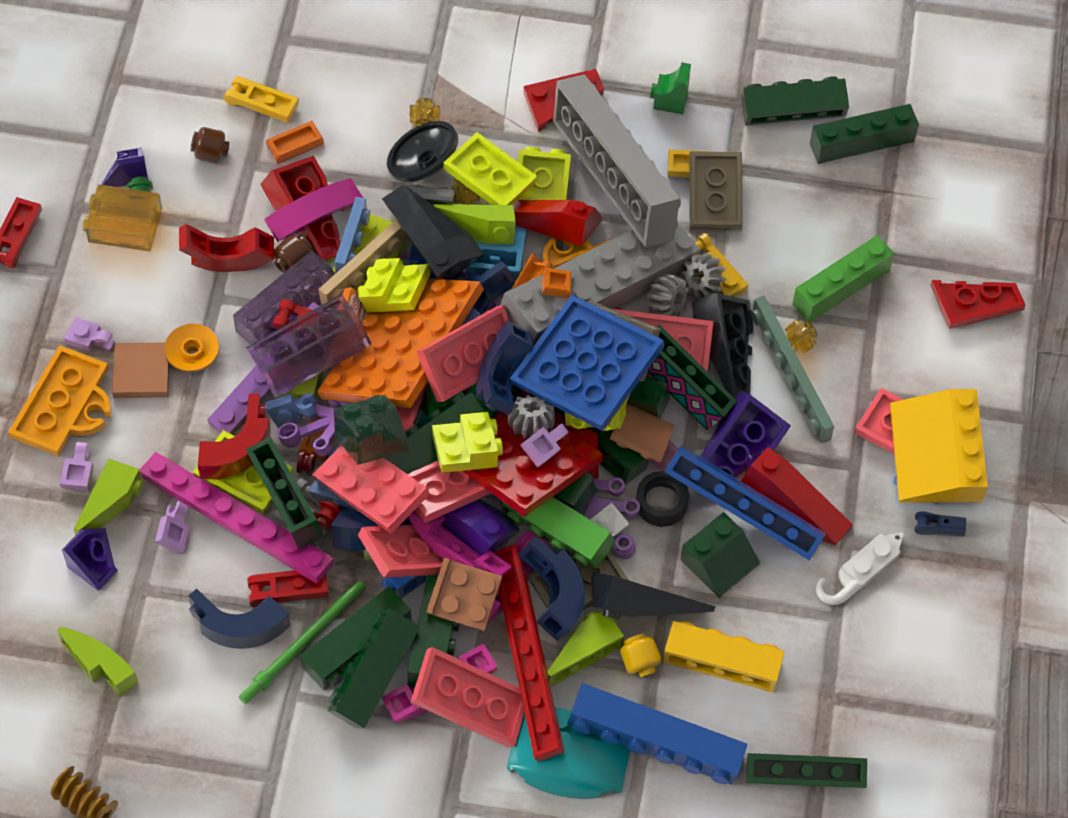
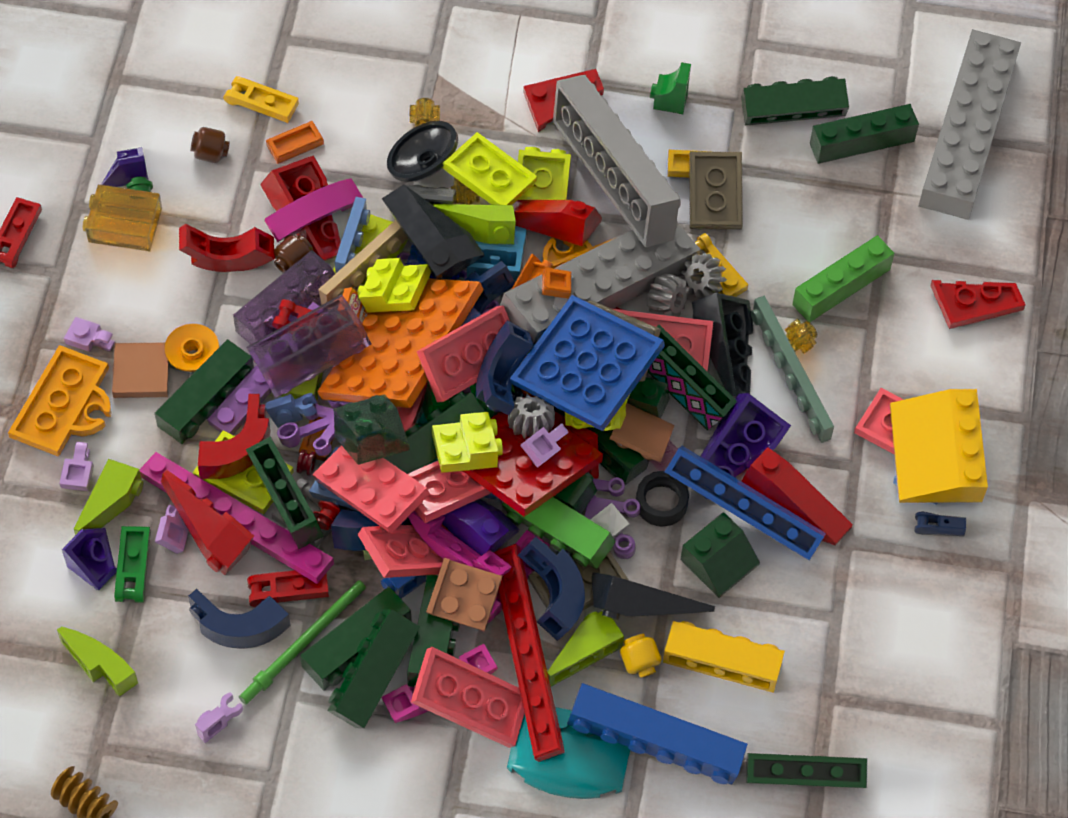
white plate [816,532,904,605] -> none
none -> green plate [114,526,151,603]
none -> dark green brick [154,339,254,444]
none -> red wedge [160,469,254,575]
none -> lavender plate [195,692,243,743]
none -> light grey brick [918,29,1021,220]

